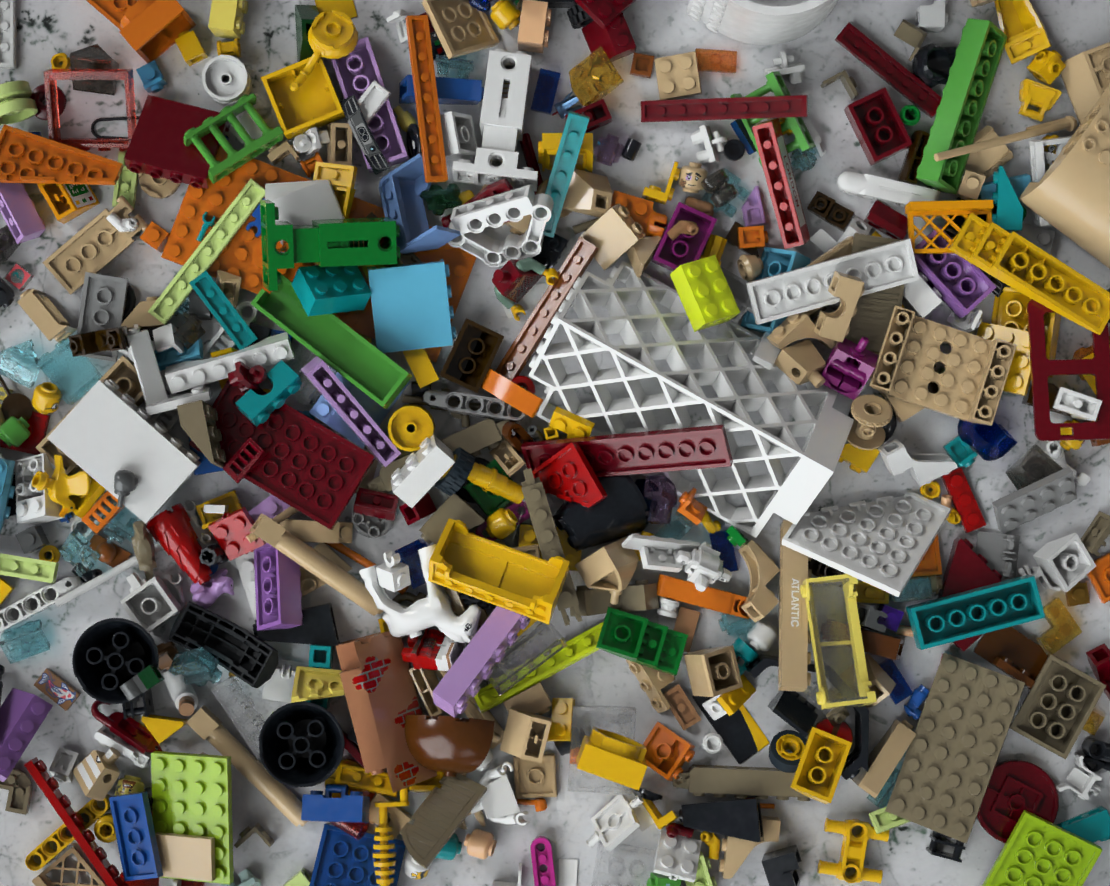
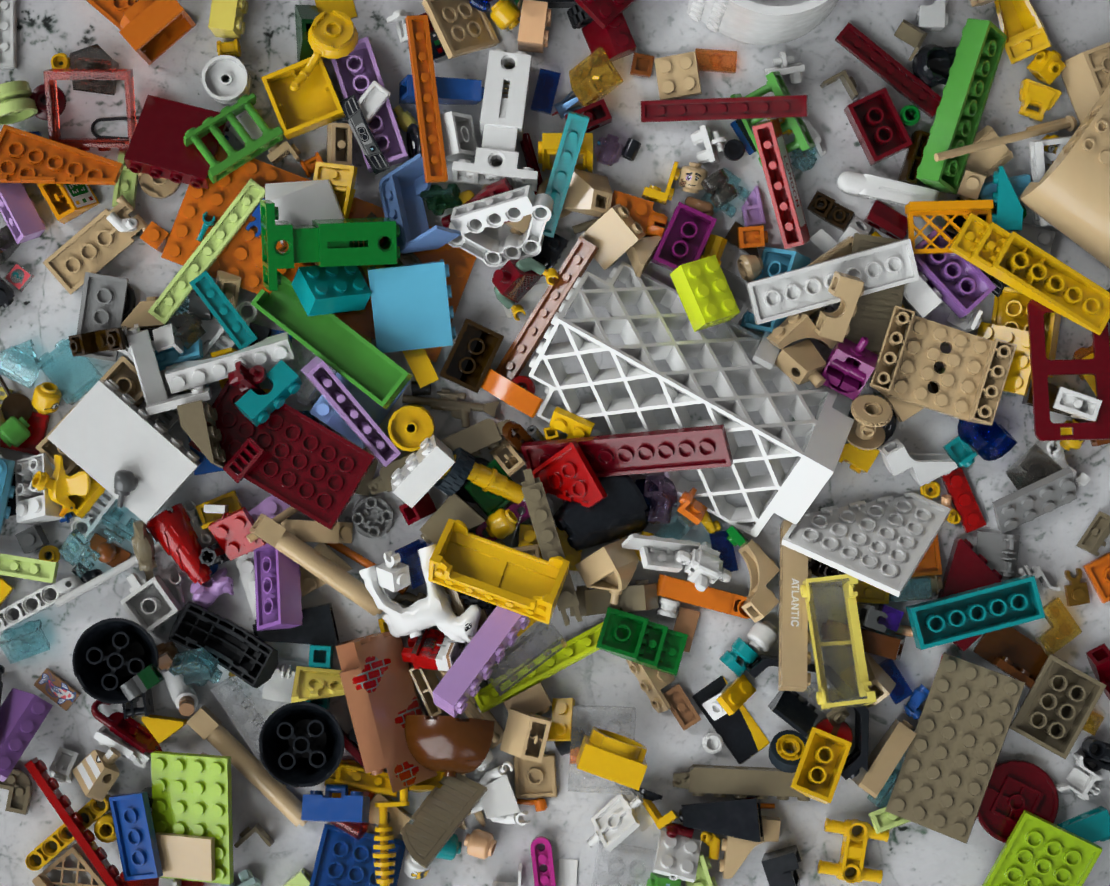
tan window [17,288,77,344] -> none
orange slope [81,491,125,534] -> none
light yellow head [115,775,145,795] -> none
dark azure bracket [136,60,167,93] -> none
yellow brick [174,30,208,66] -> none
white hips [293,127,330,156] -> none
dark red slope [354,487,399,521] -> none
light grey piece [423,390,526,422] -> none
clear light blue hips [435,54,474,79] -> none
orange plate [642,721,695,781] -> none
medium nougat arm [666,220,699,241] -> none
tan slope [684,645,743,697] -> none
clear light blue bracket [718,613,752,636] -> none
black piece [926,830,966,863] -> none
white slope [1033,533,1096,592] -> none

